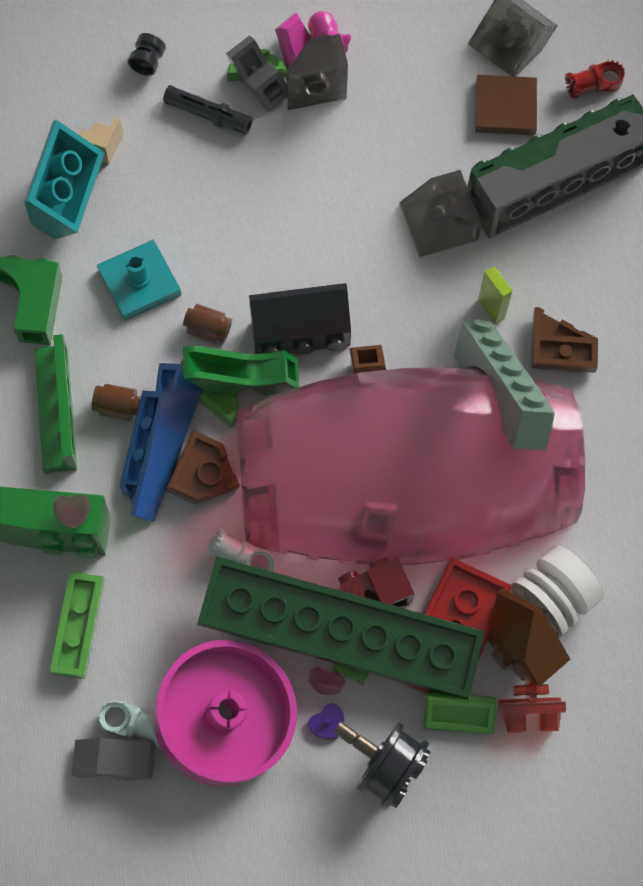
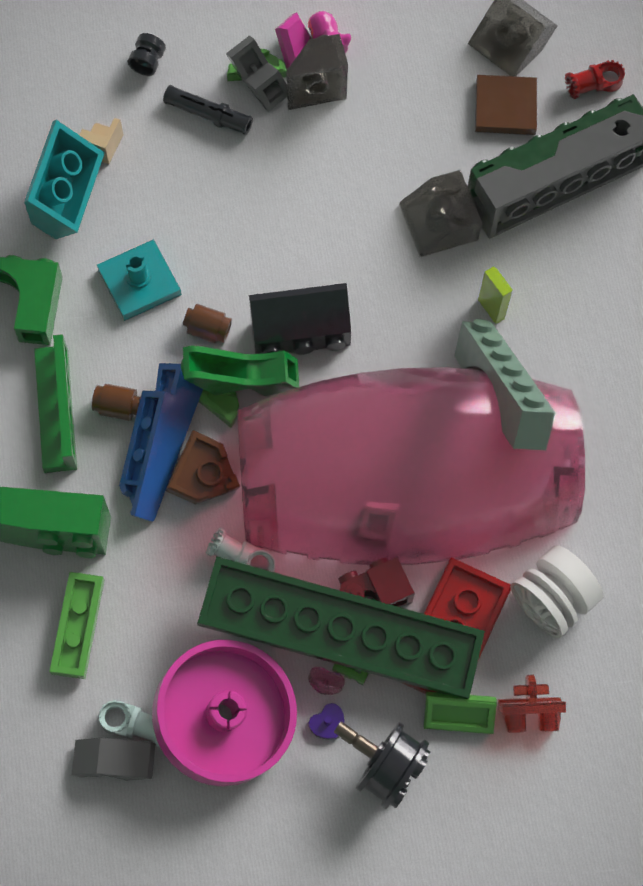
piece [53,494,90,528] -> none
reddish brown slope [349,345,386,374] -> none
reddish brown slope [487,588,571,686] -> none
reddish brown wing [531,307,598,373] -> none

